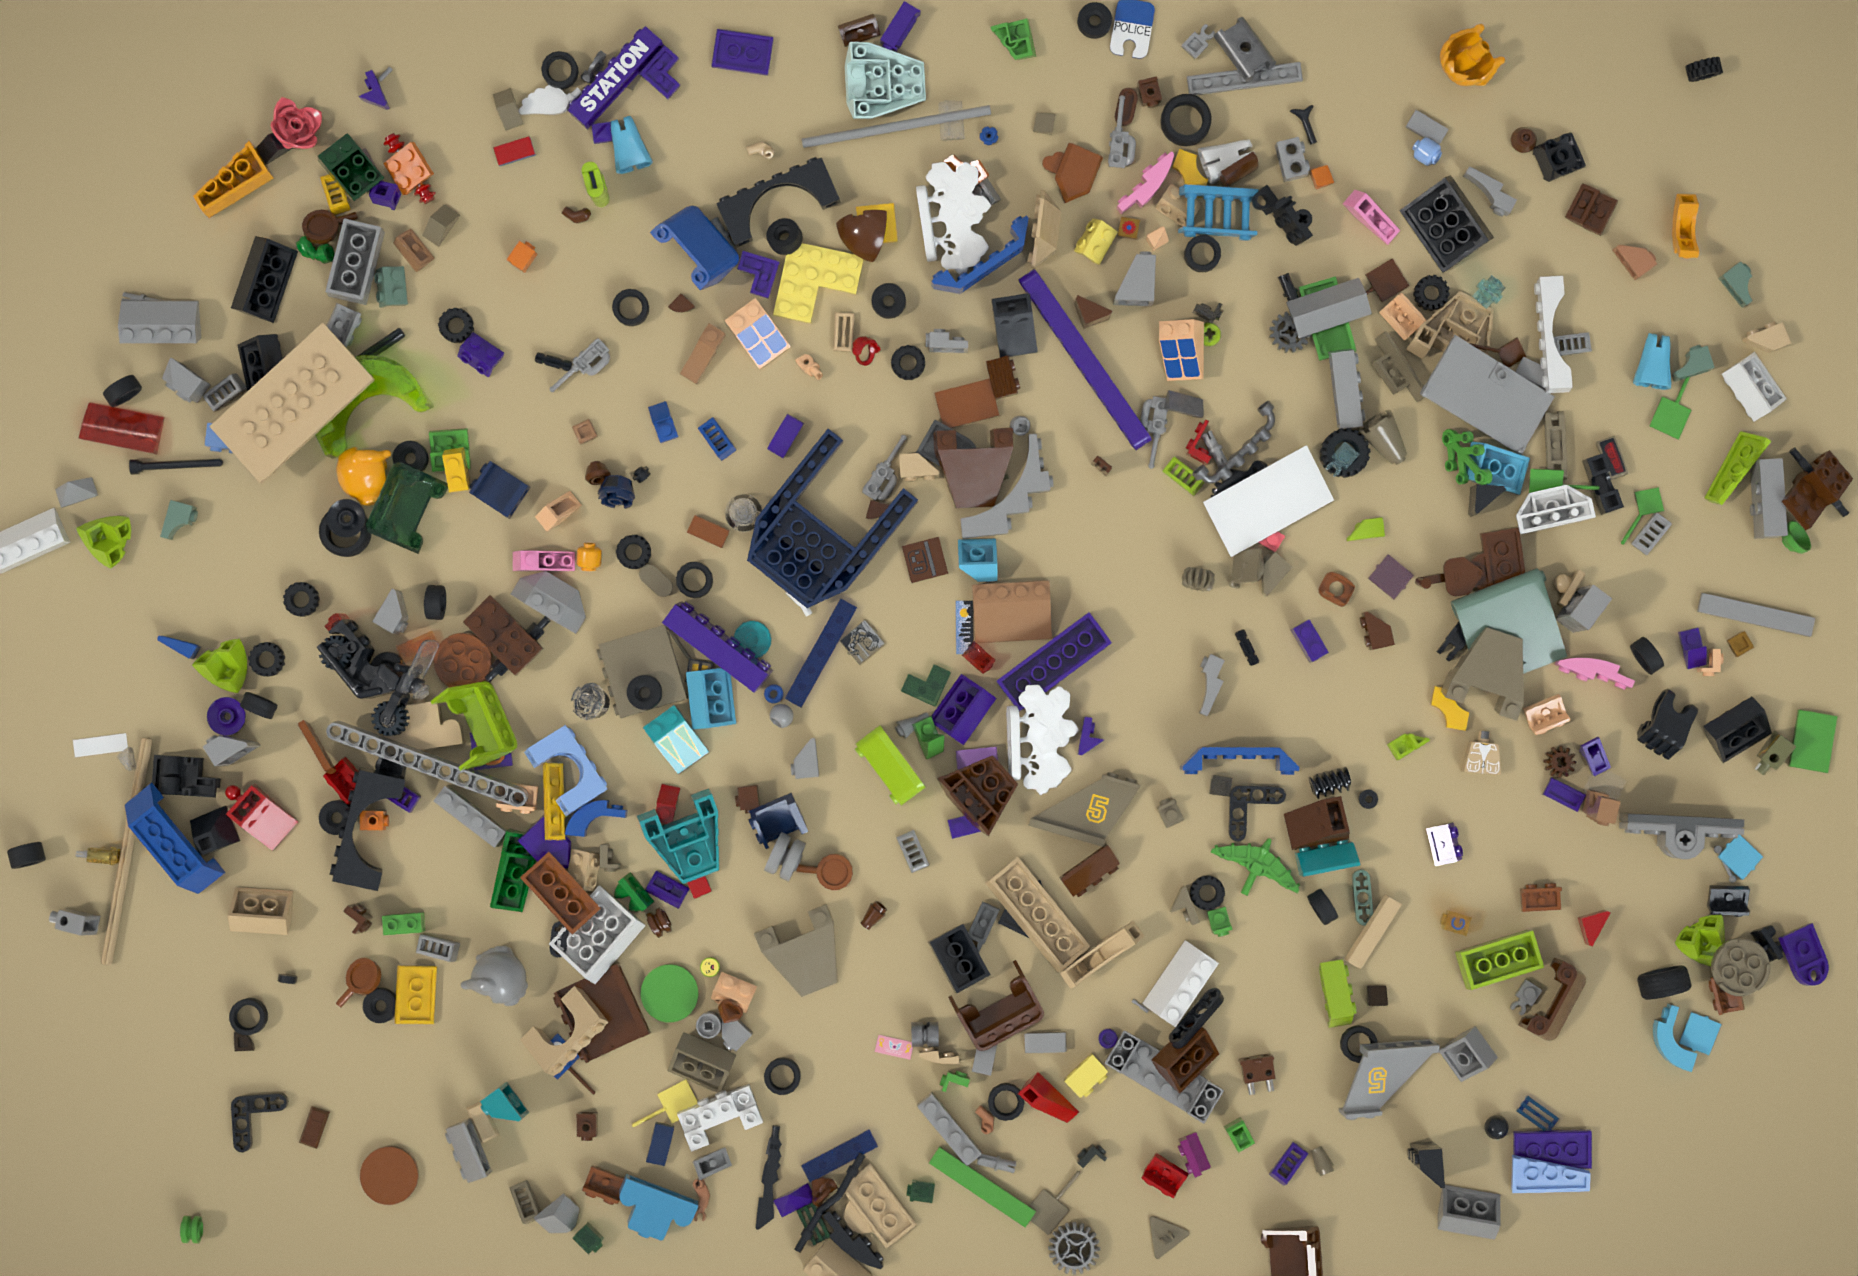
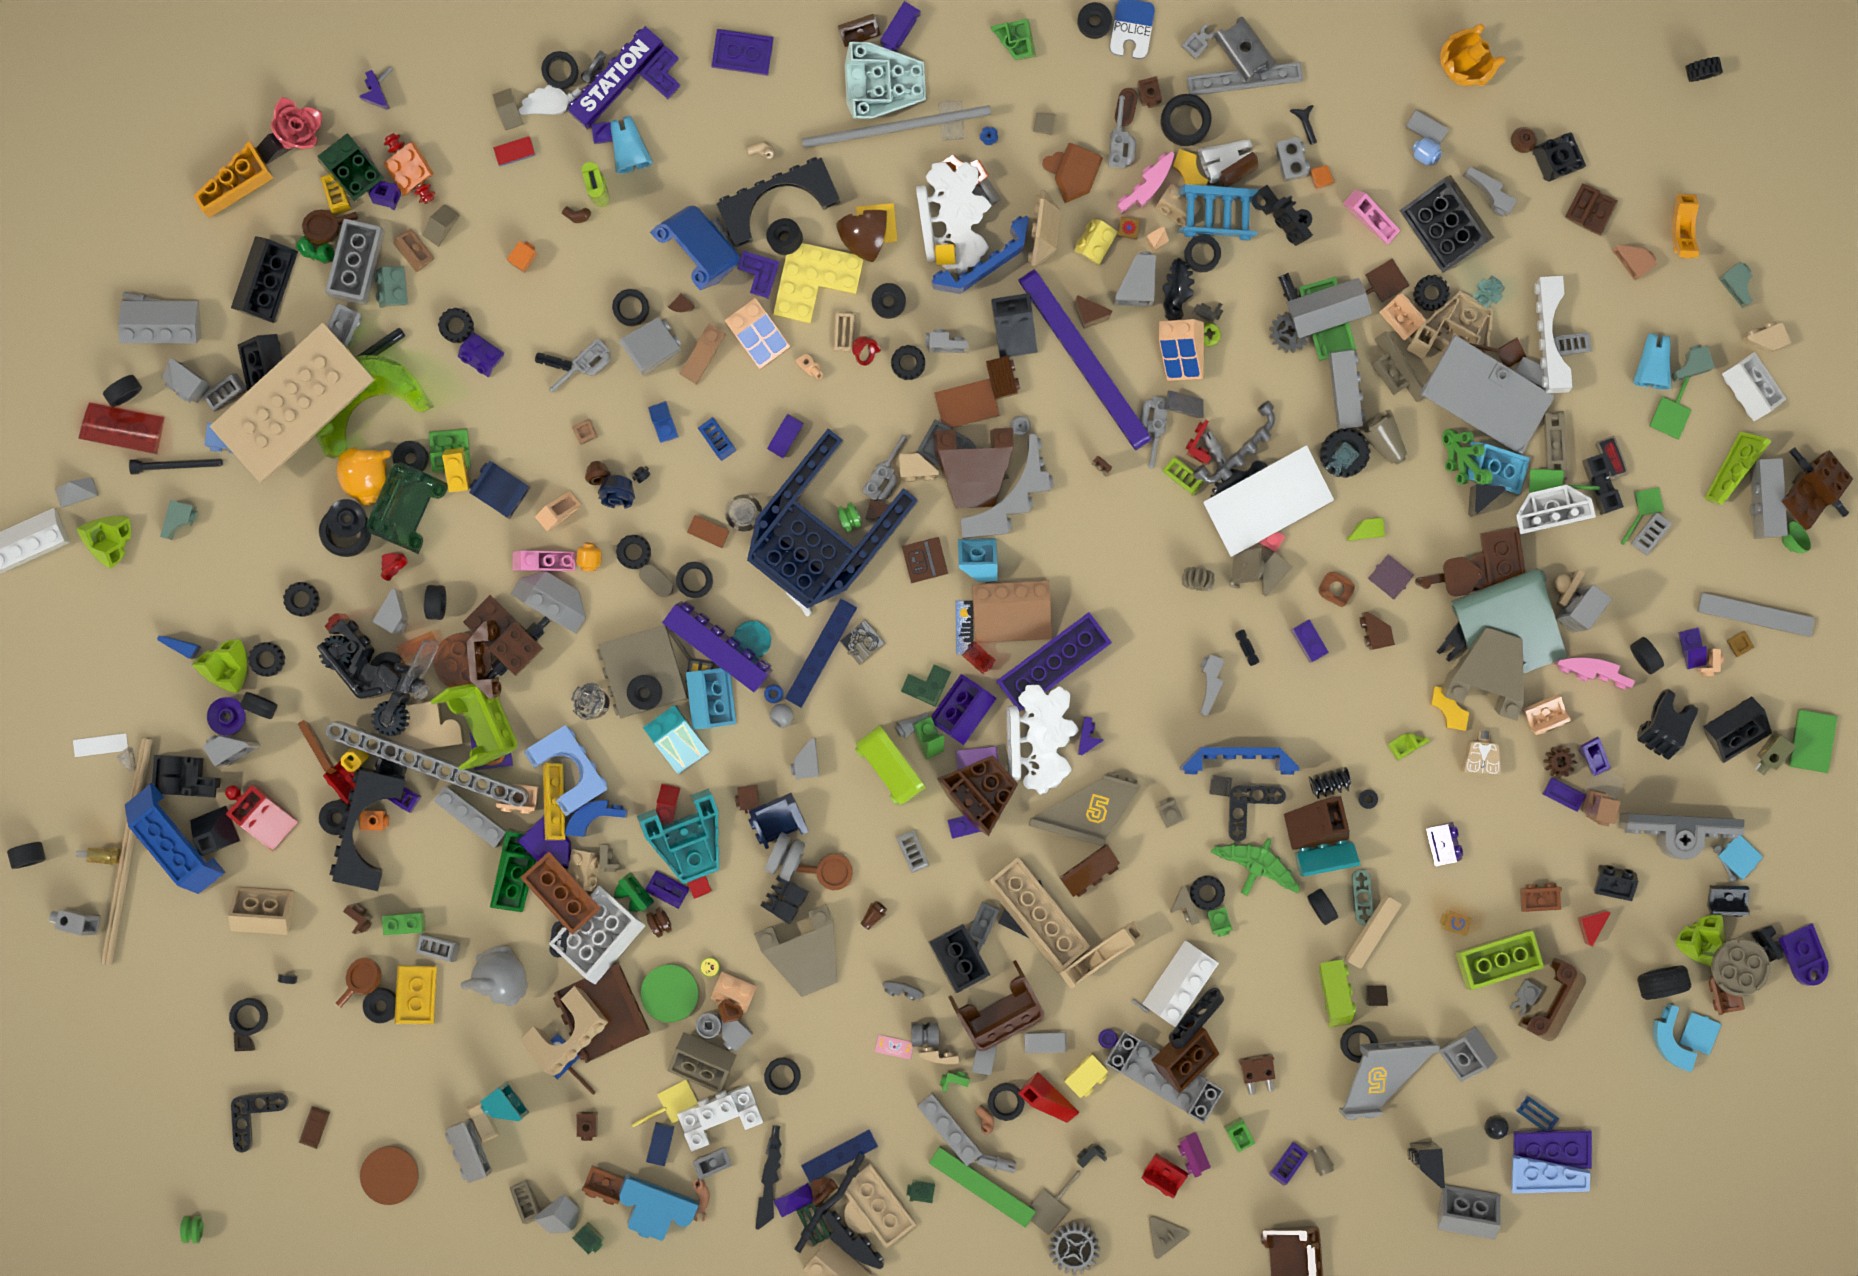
none -> yellow rock [341,748,370,772]
none -> red piece [381,552,408,581]
none -> reddish brown slope [467,620,502,699]
none -> light grey slope [619,317,682,376]
none -> black legs [760,875,810,924]
none -> bright green wheel [838,502,862,532]
none -> flat silver slope [883,981,923,1001]
none -> yellow slope [935,244,956,265]
none -> black plant [1162,258,1195,321]
none -> black bracket [1594,865,1639,901]

